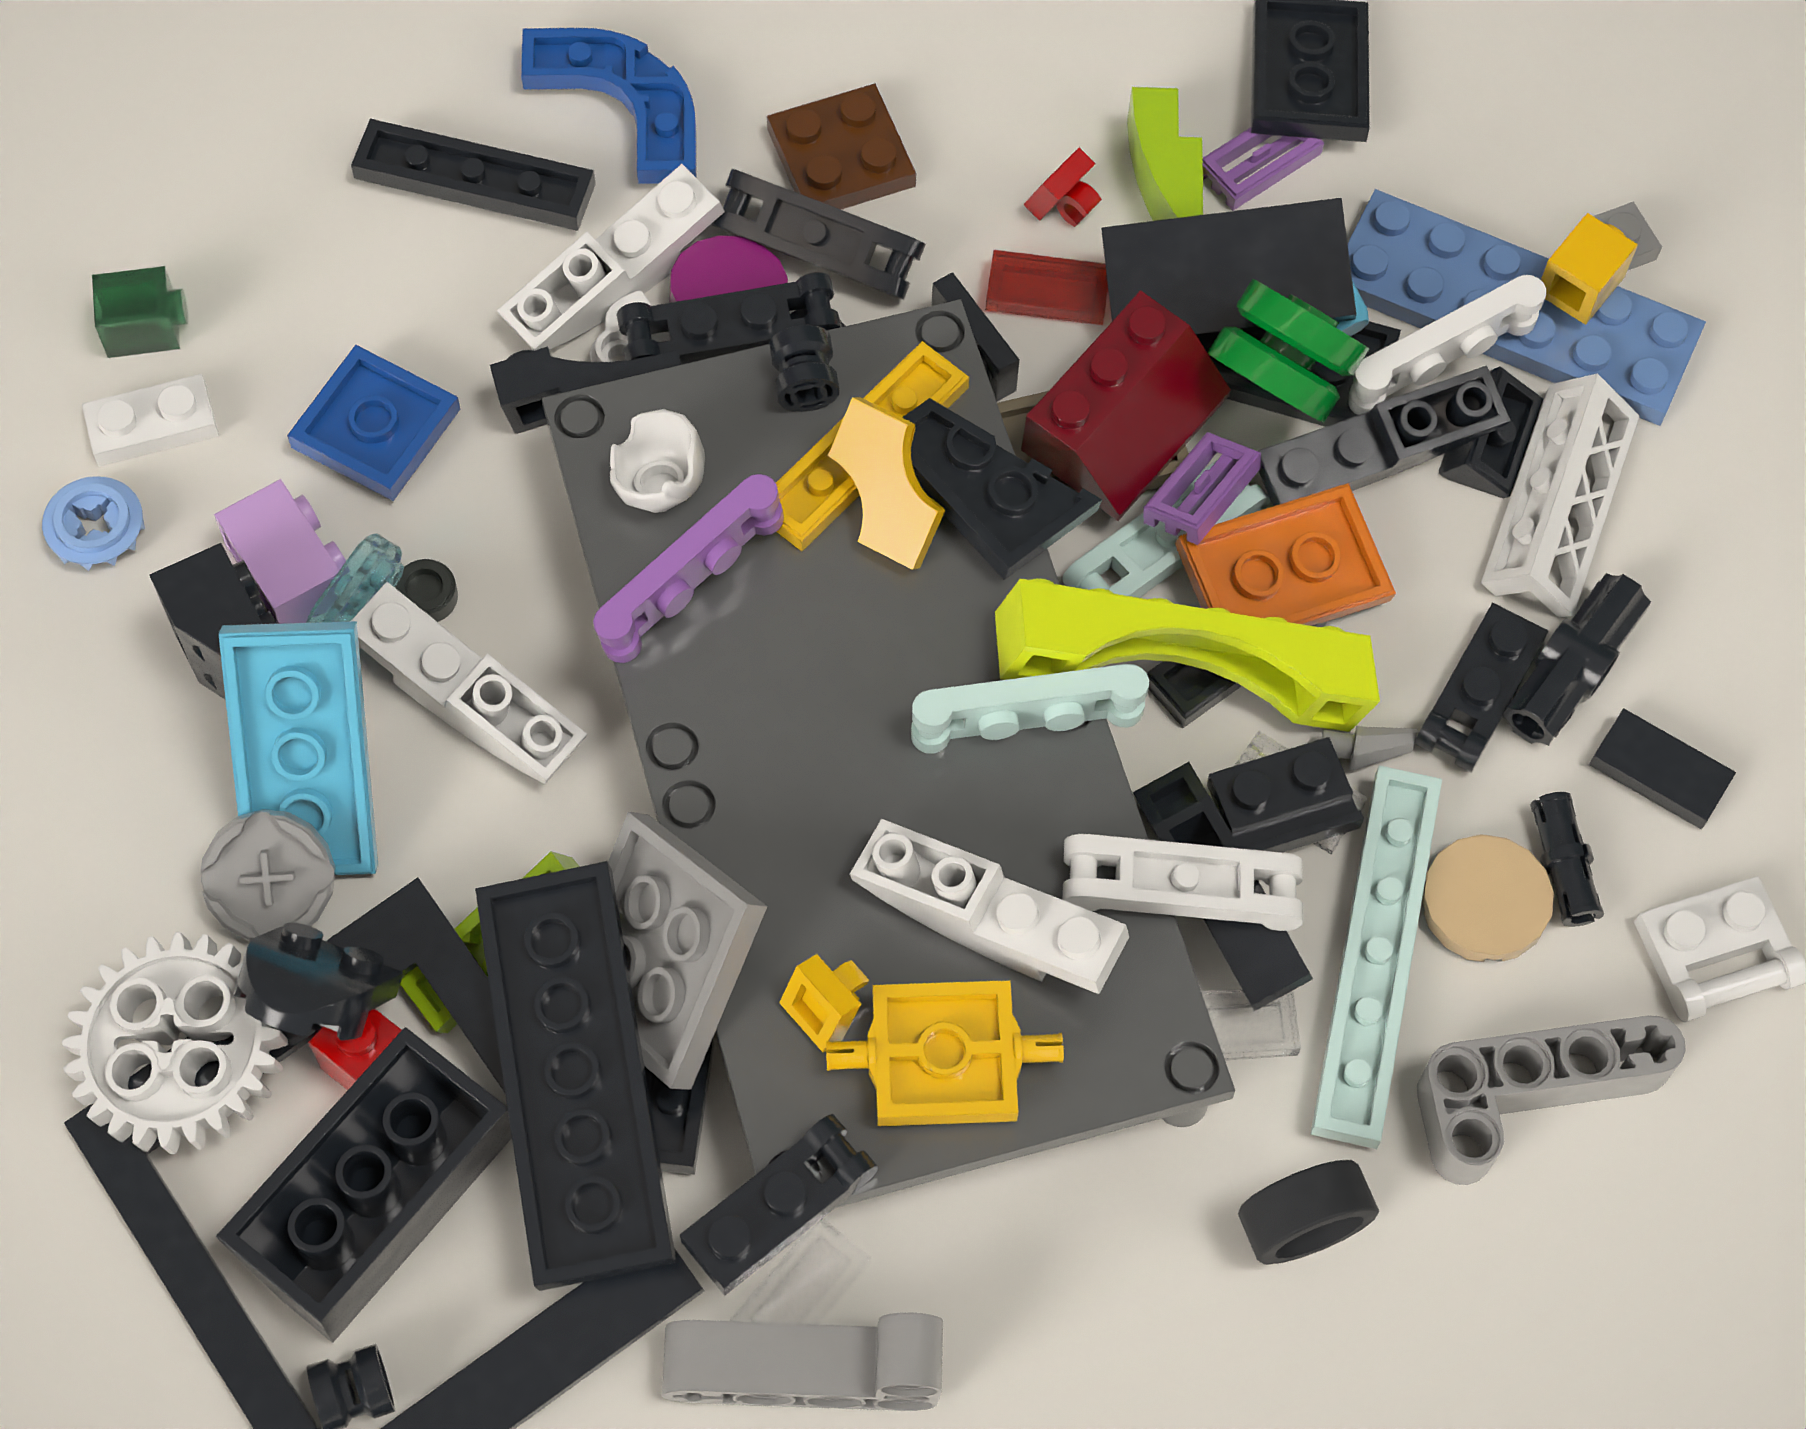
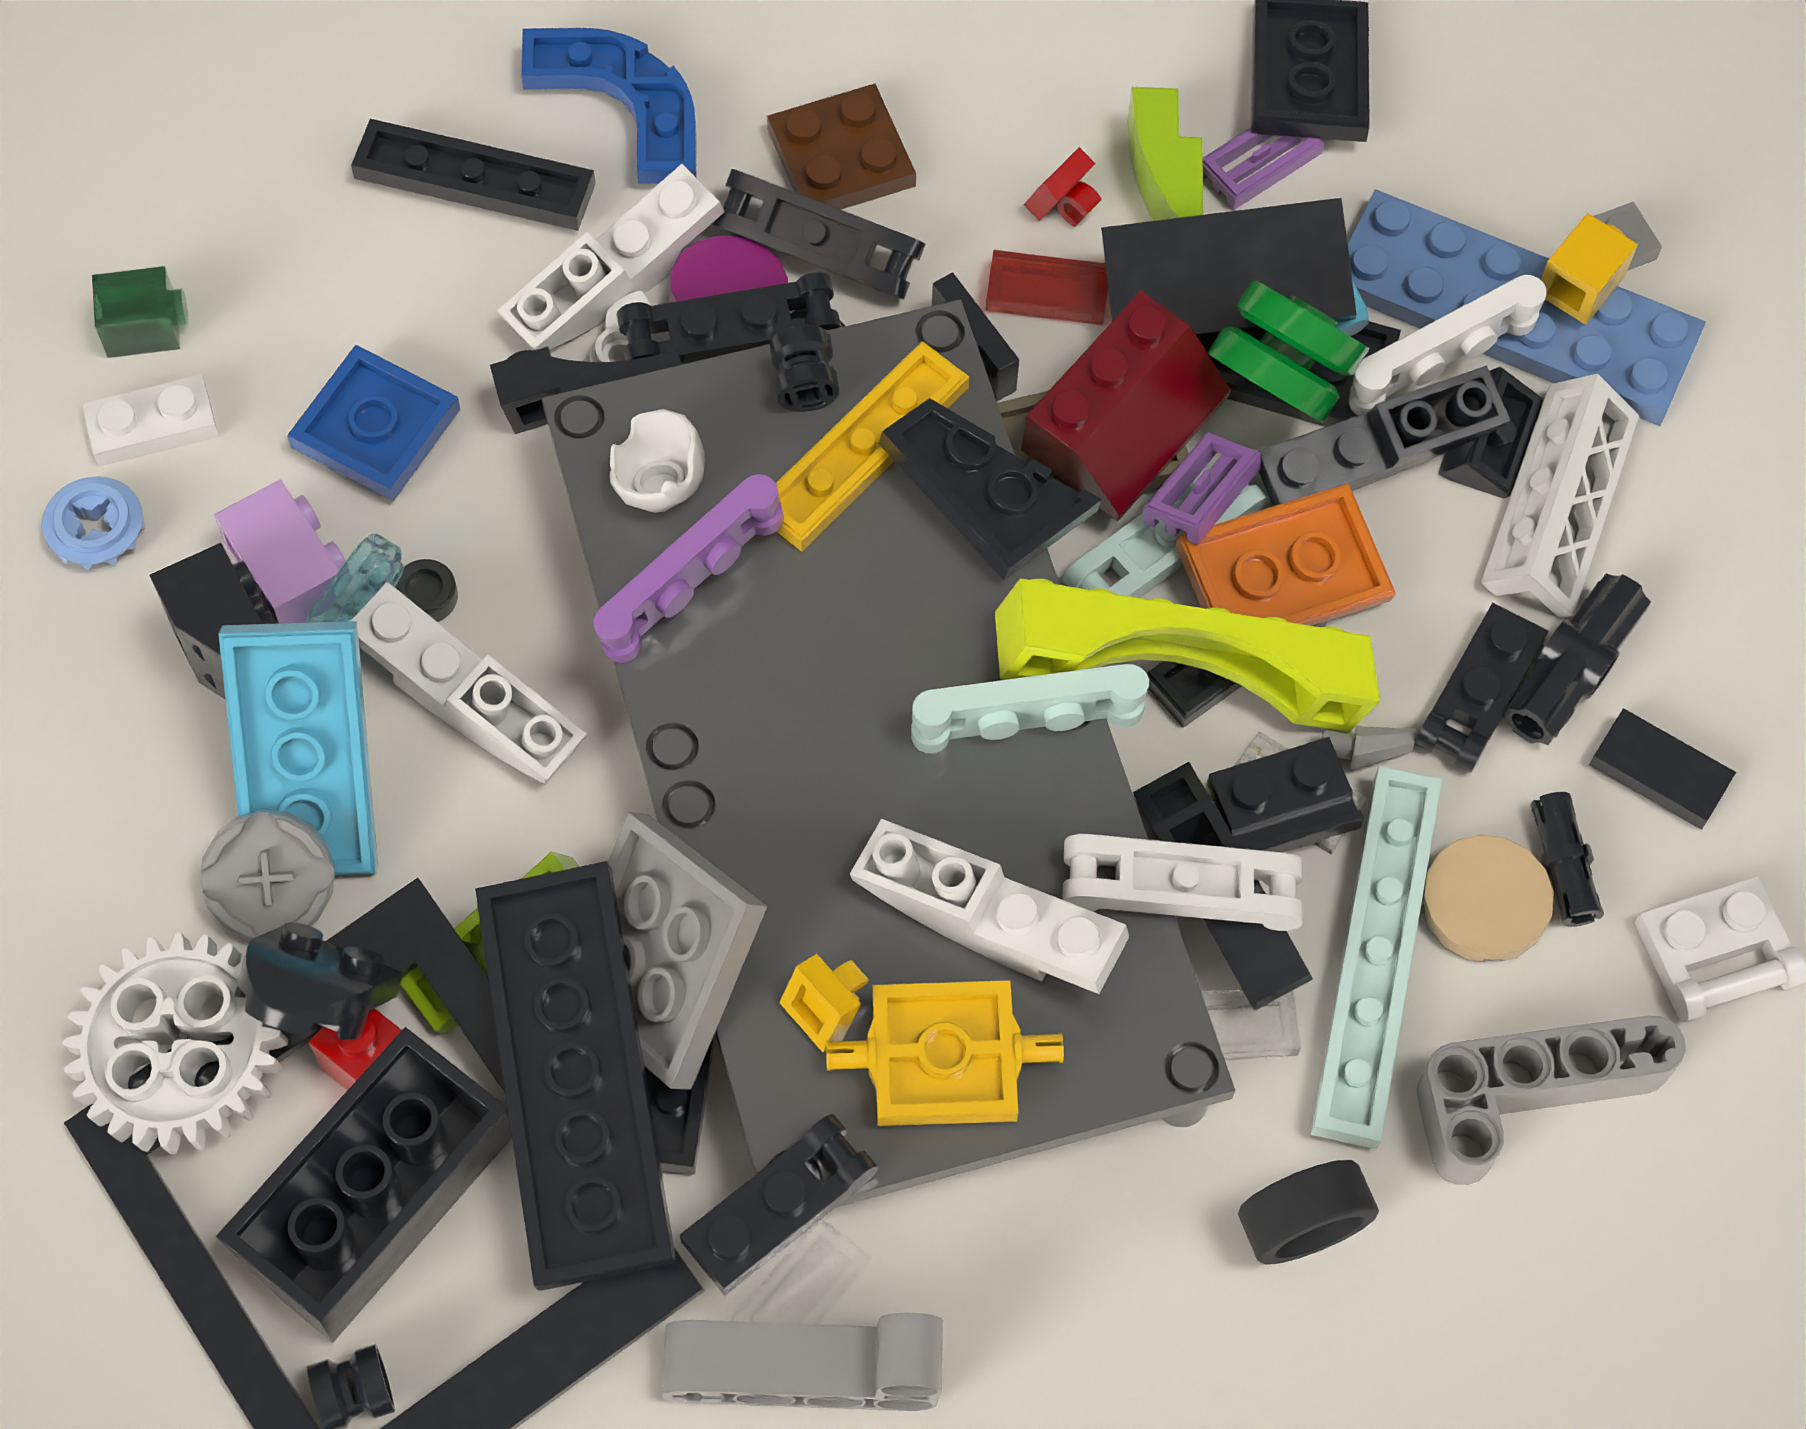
yellow tile [828,397,945,570] -> none

